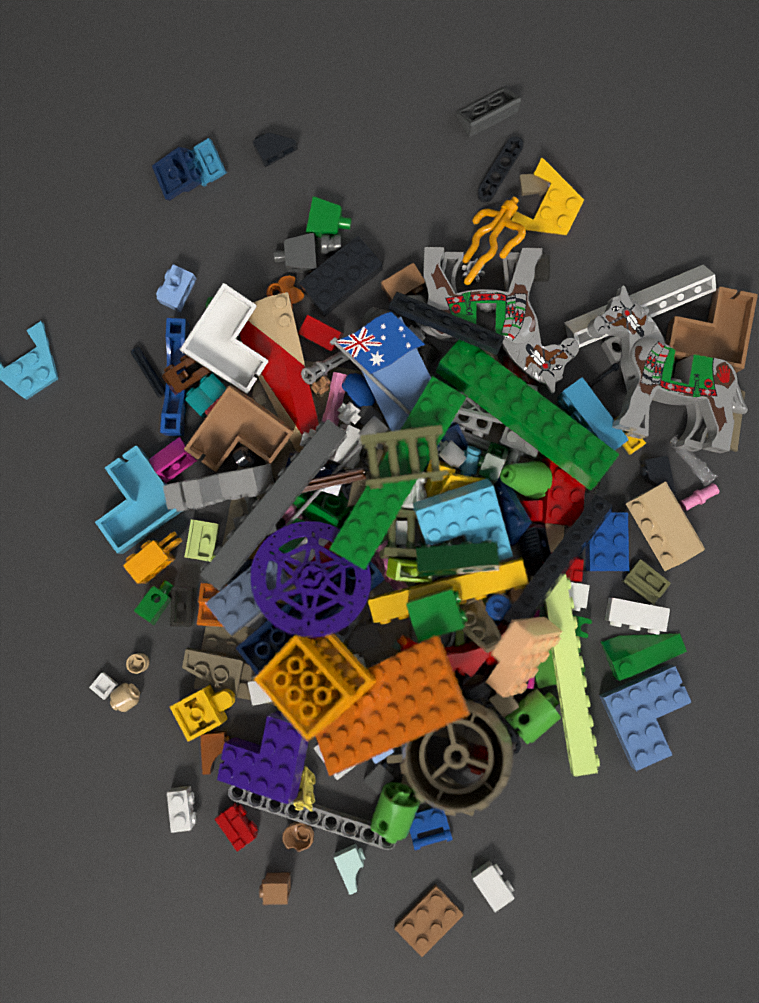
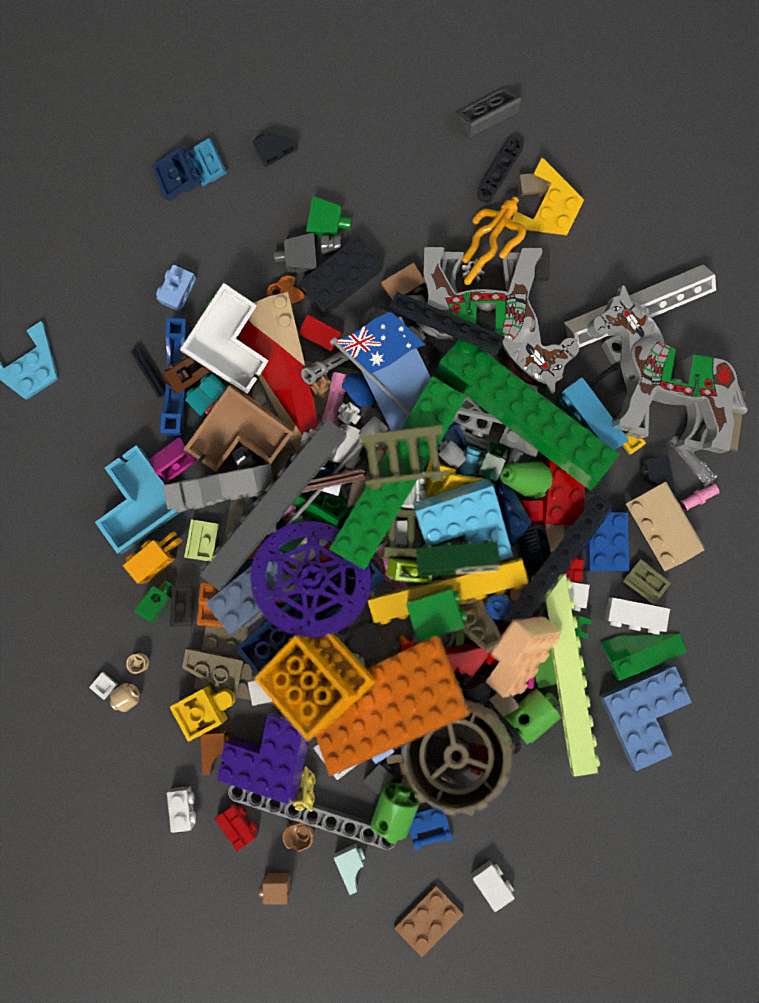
medium nougat piece [665,287,758,373] -> none

